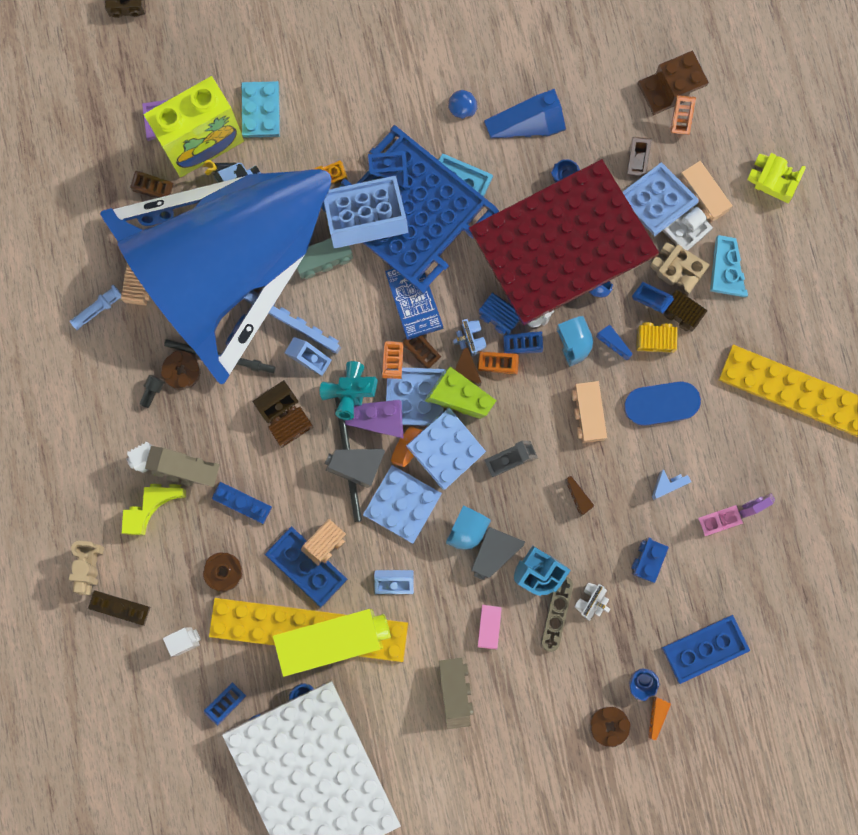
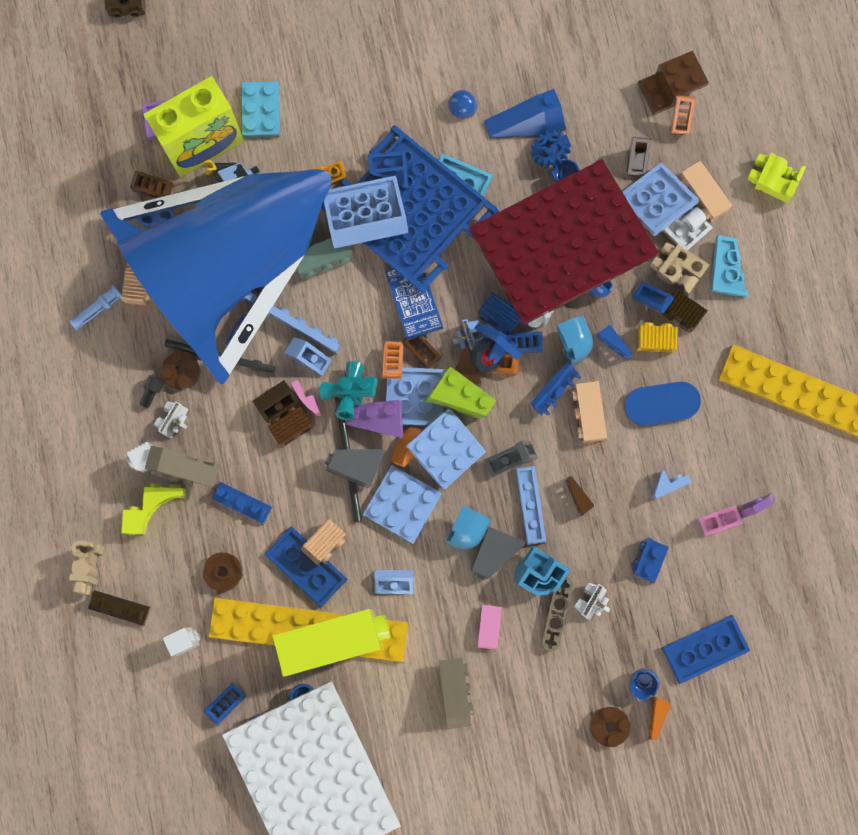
none -> white hips [154,401,189,439]
none -> bright pink slope [291,380,321,417]
none -> plate [471,322,522,372]
none -> light blue tile [515,466,546,545]
none -> blue gear [530,130,572,169]
none -> blue plate [530,361,581,416]

